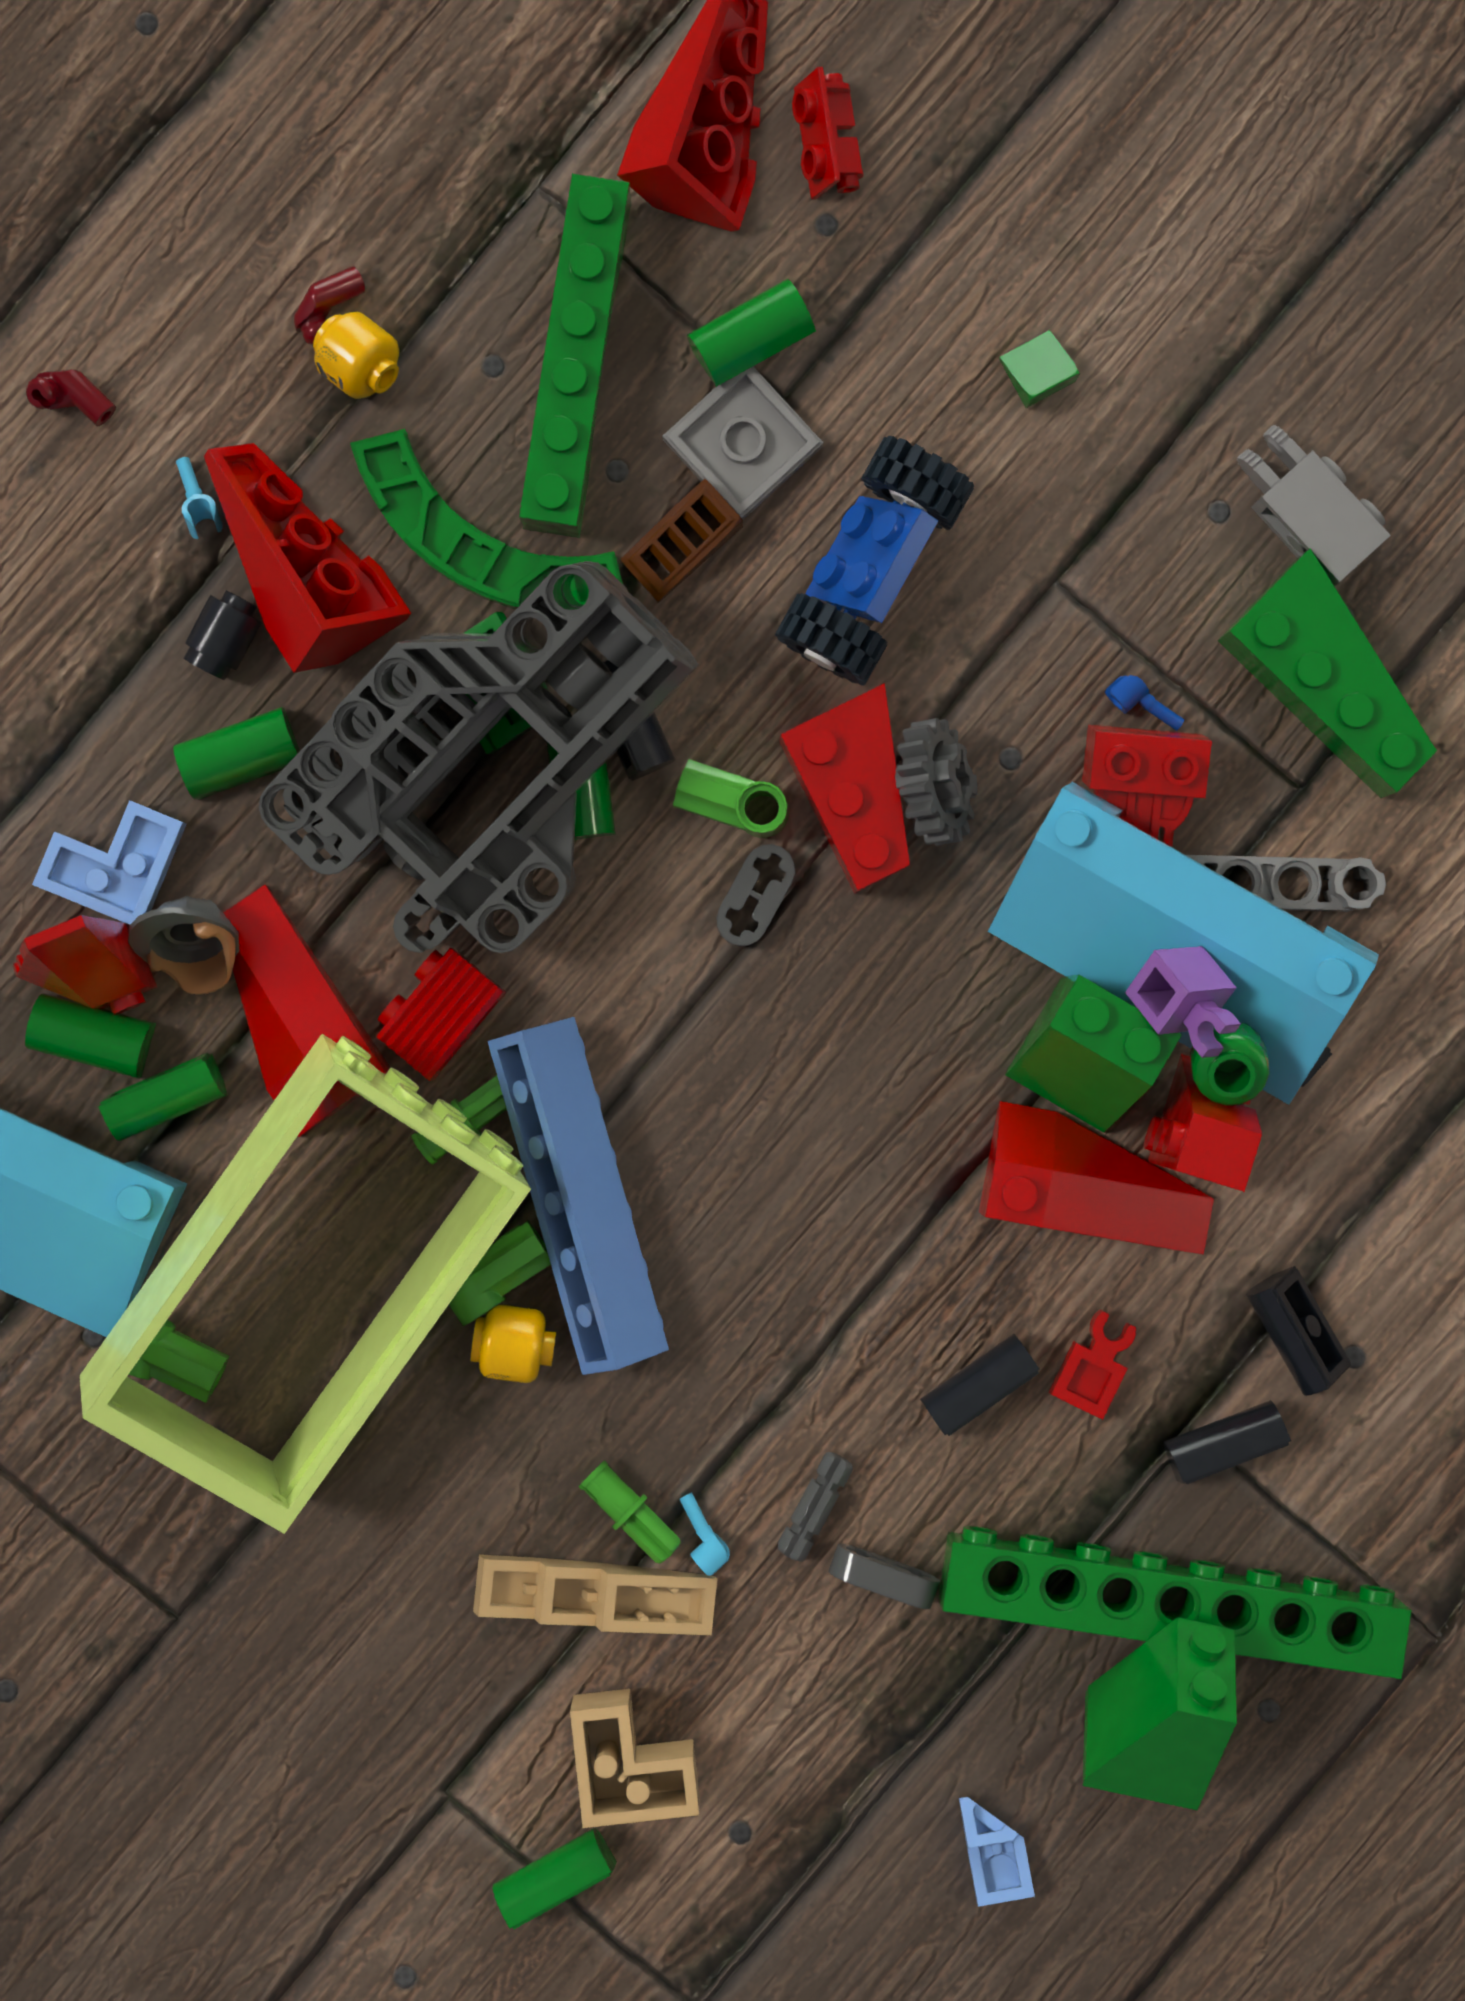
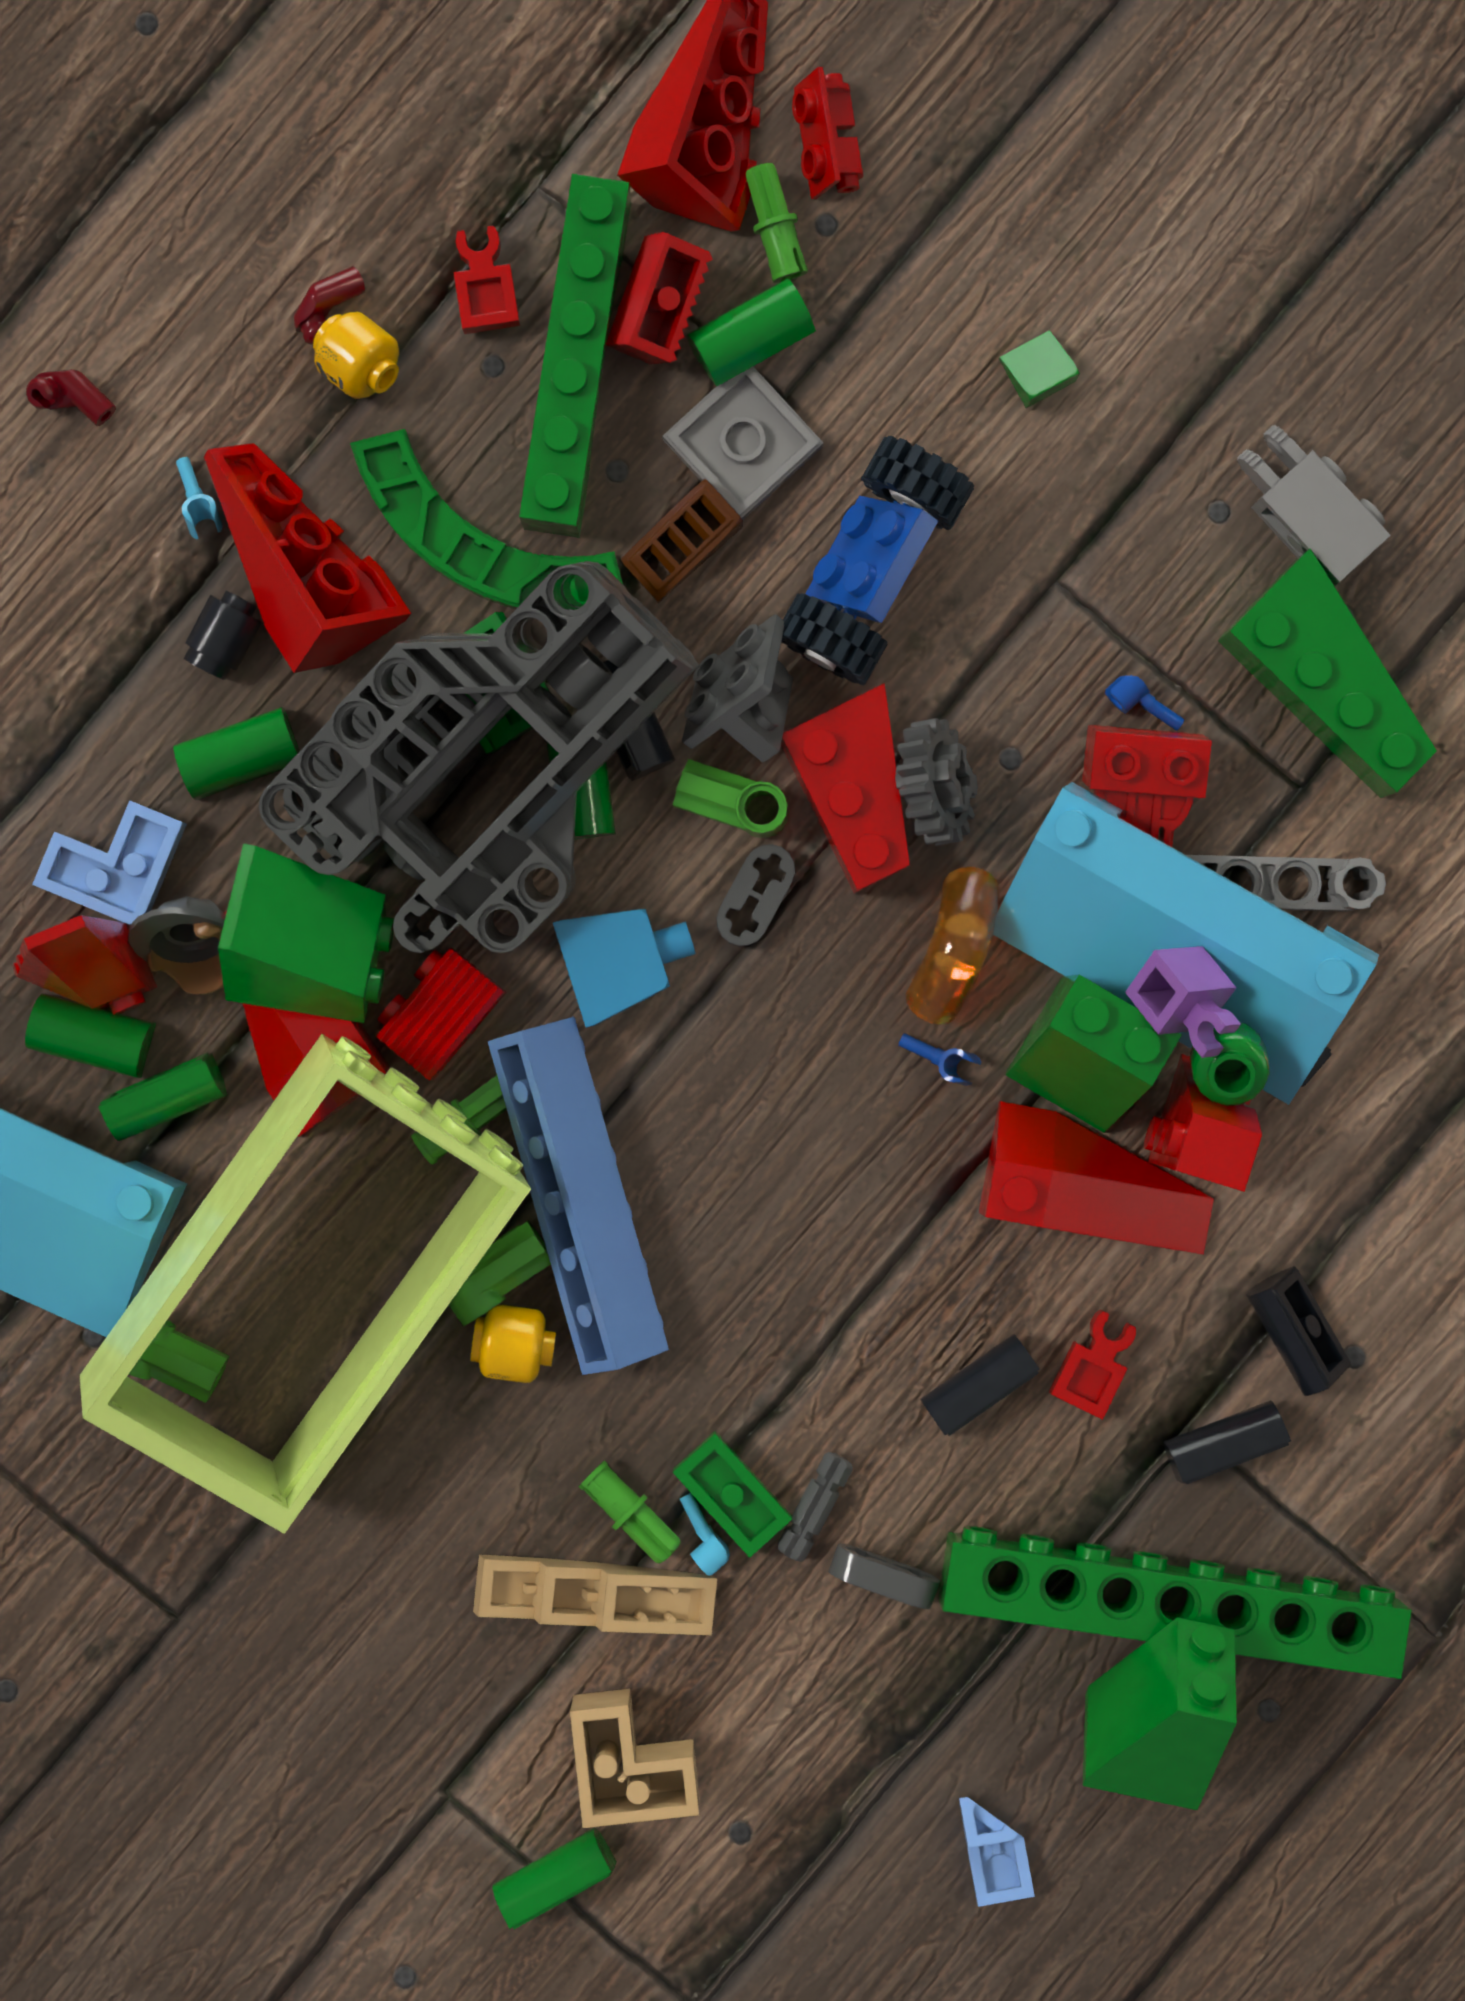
none -> green slope [218,844,395,1023]
none -> red plate [453,226,520,334]
none -> dark azure torso [553,909,696,1028]
none -> red brick [606,232,713,364]
none -> green plate [672,1431,792,1558]
none -> dark grey bracket [682,614,793,763]
none -> bright green axle [746,163,808,283]
none -> blue hand [899,1033,981,1086]
none -> clear orange cylinder [905,867,999,1025]

